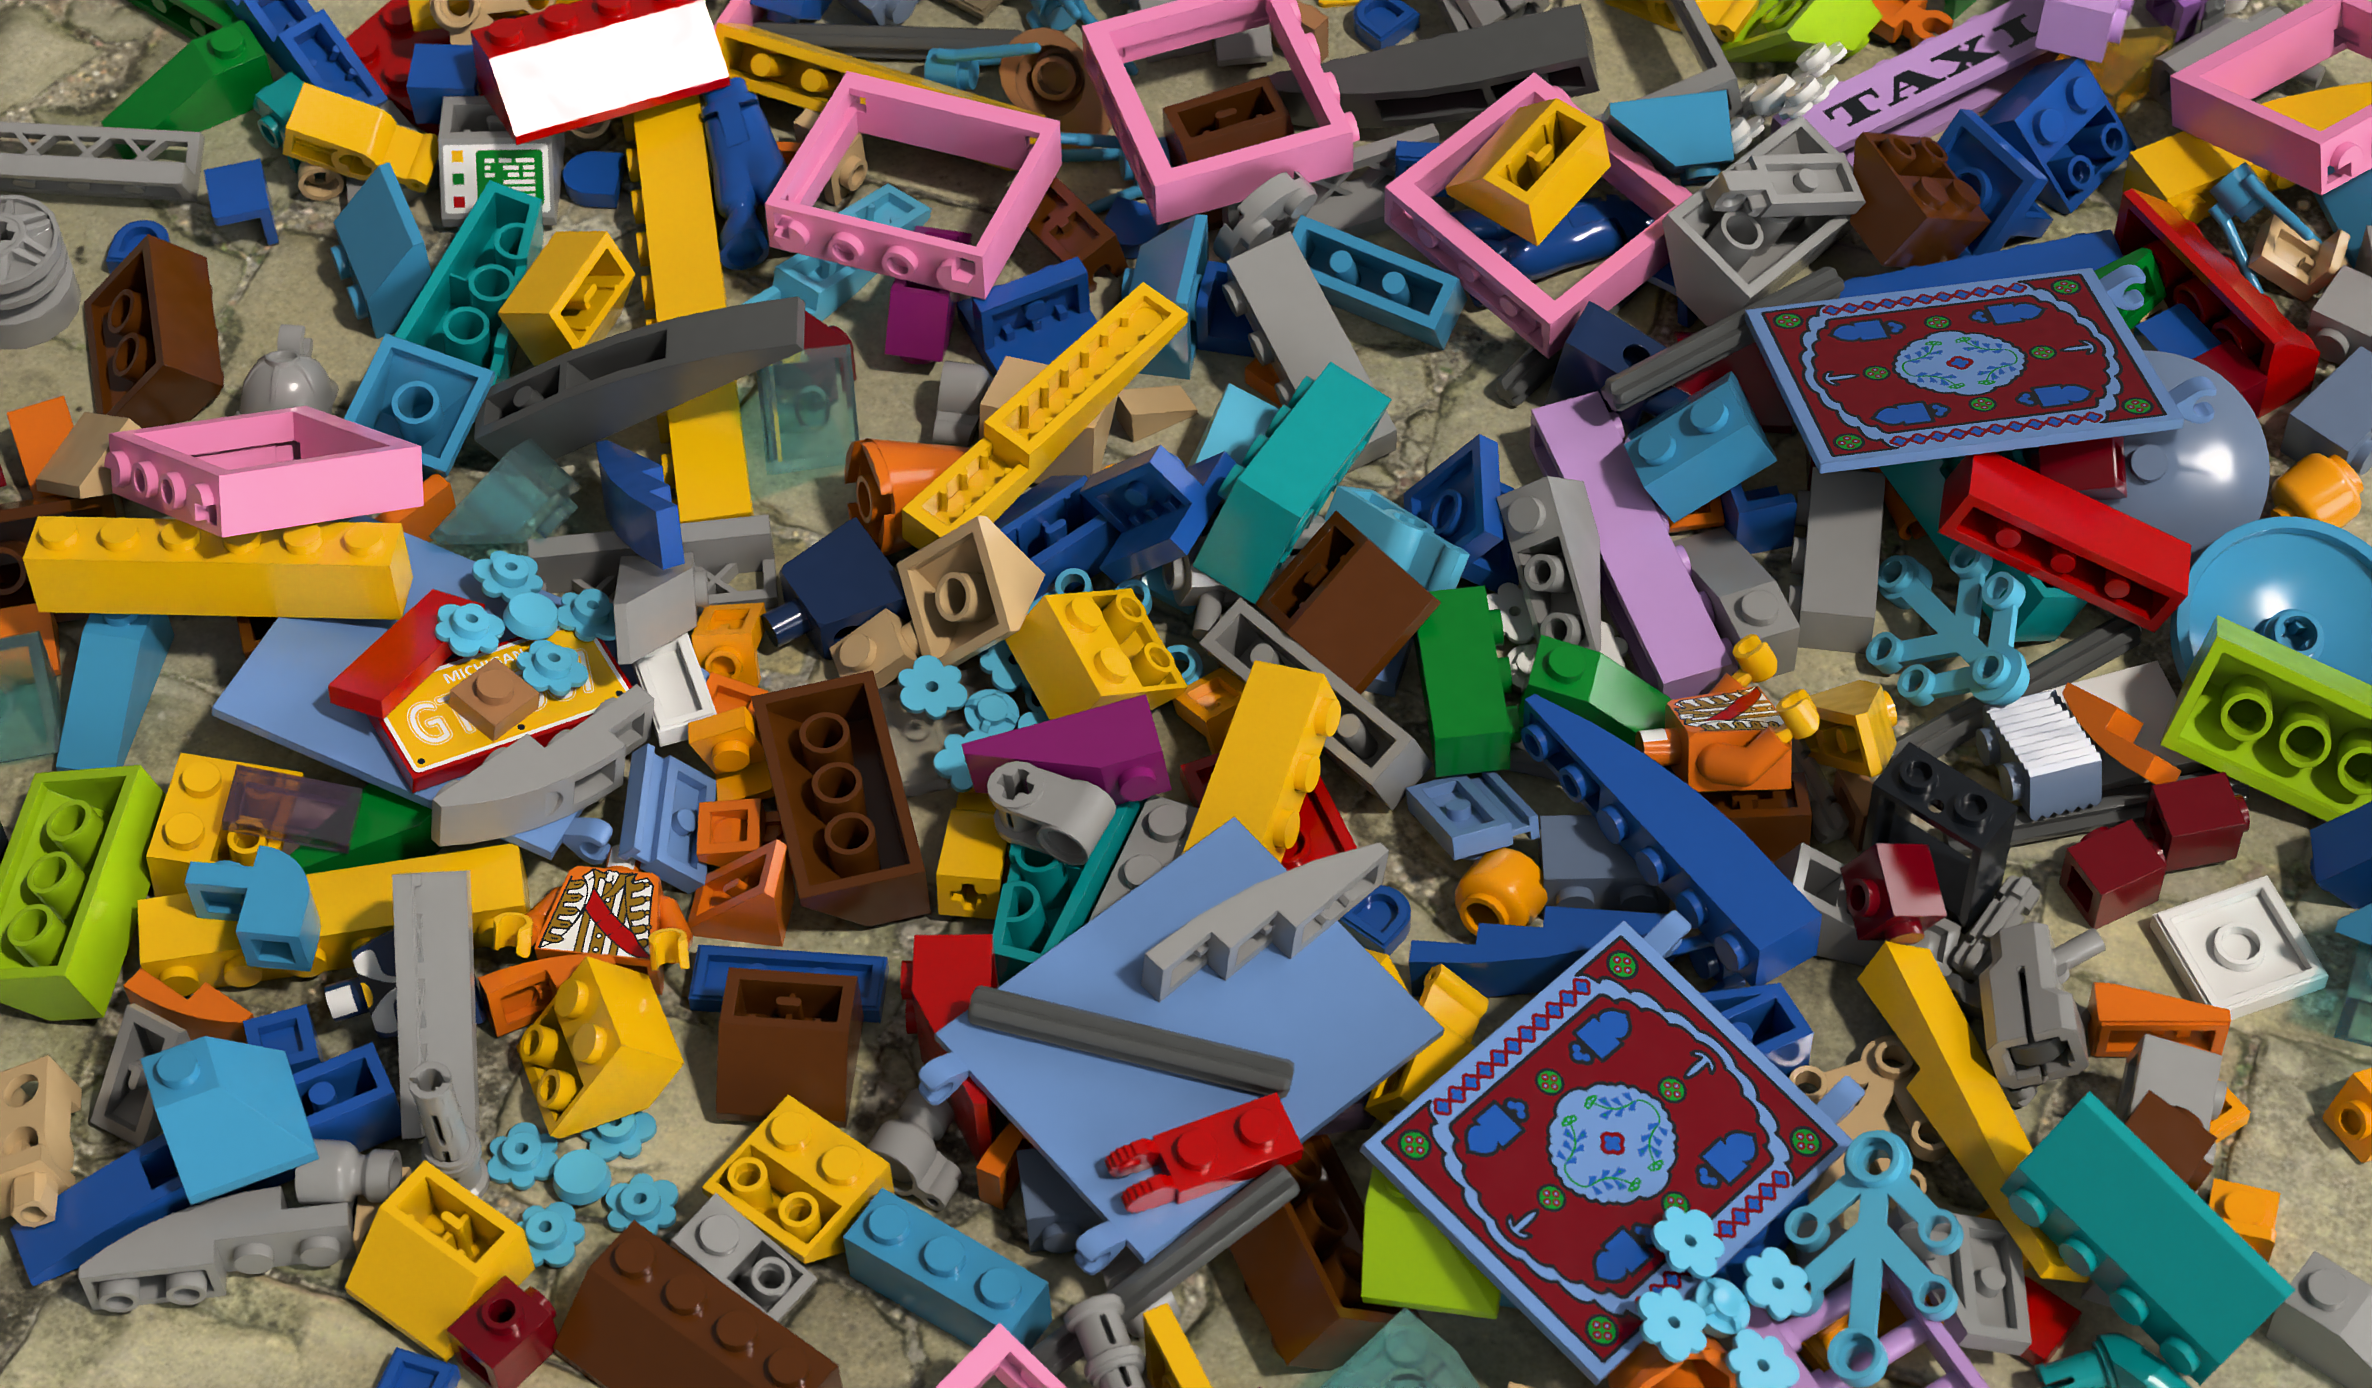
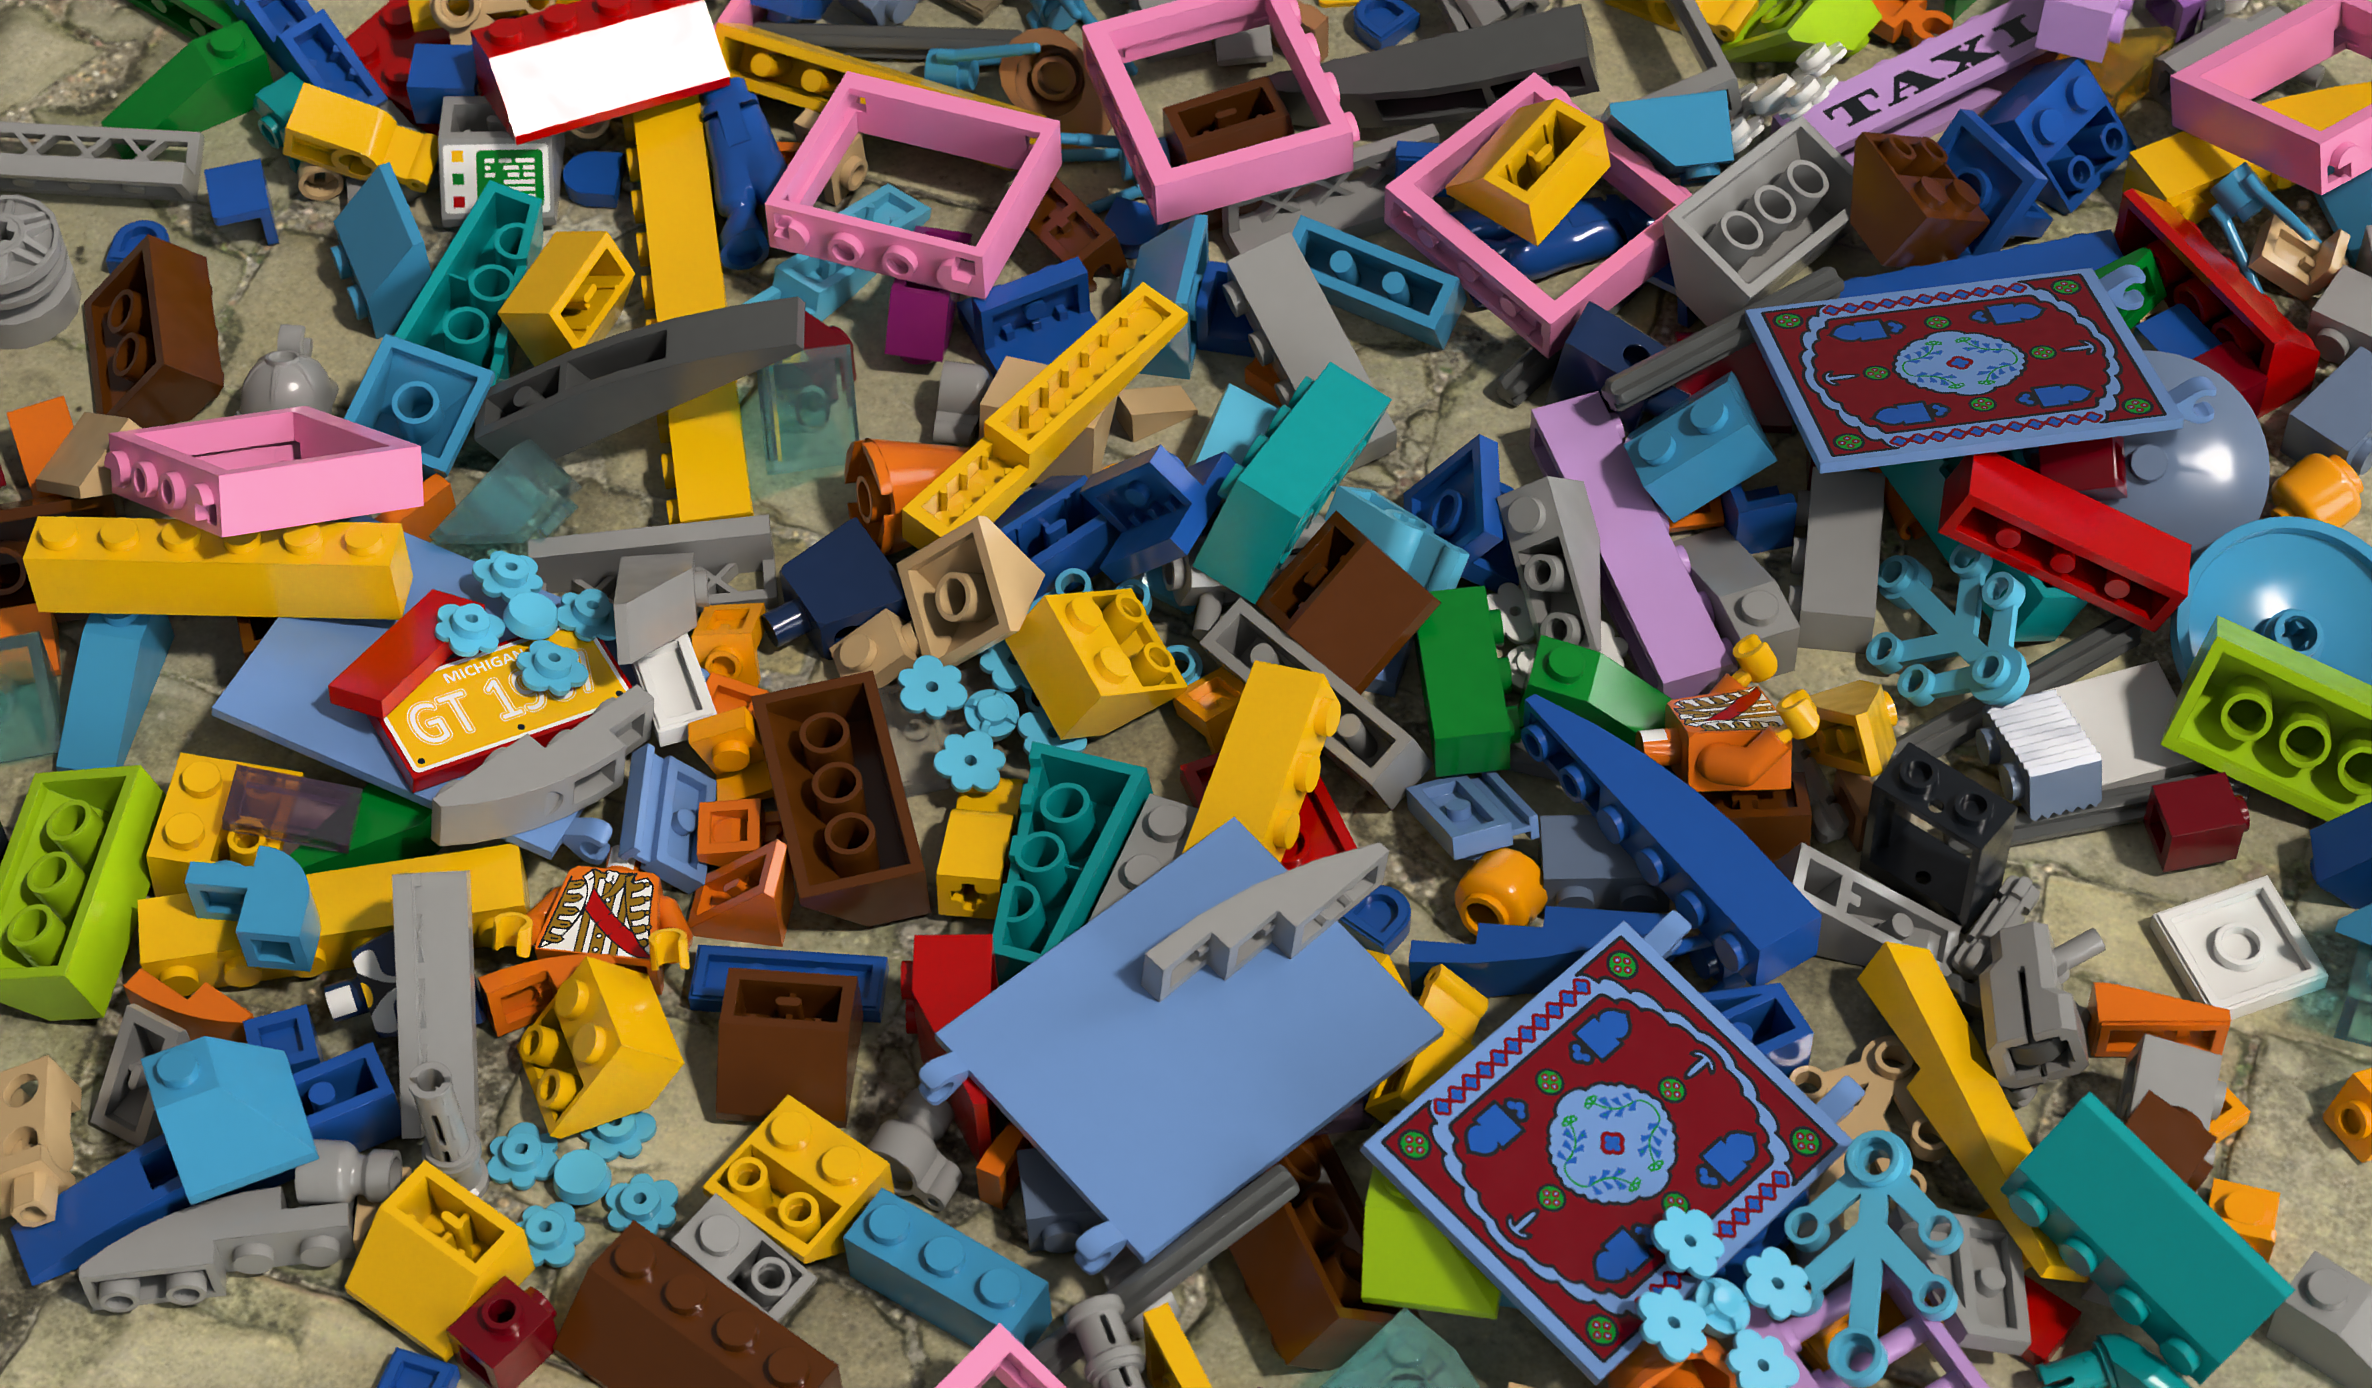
medium nougat plate [449,658,540,742] -> none
blue slope [596,439,685,570] -> none
magenta slope [961,694,1172,805] -> none
dark grey axle [968,985,1294,1099] -> none
light grey piece [987,761,1116,866] -> none
red hinge [1104,1092,1304,1214] -> none
light grey plate [1213,171,1317,263] -> none
light grey hinge [1705,153,1866,218] -> none
dark red brick [1840,844,1947,945] -> none
dark red brick [2059,819,2167,929] -> none
orange slope [2062,682,2182,785] -> none

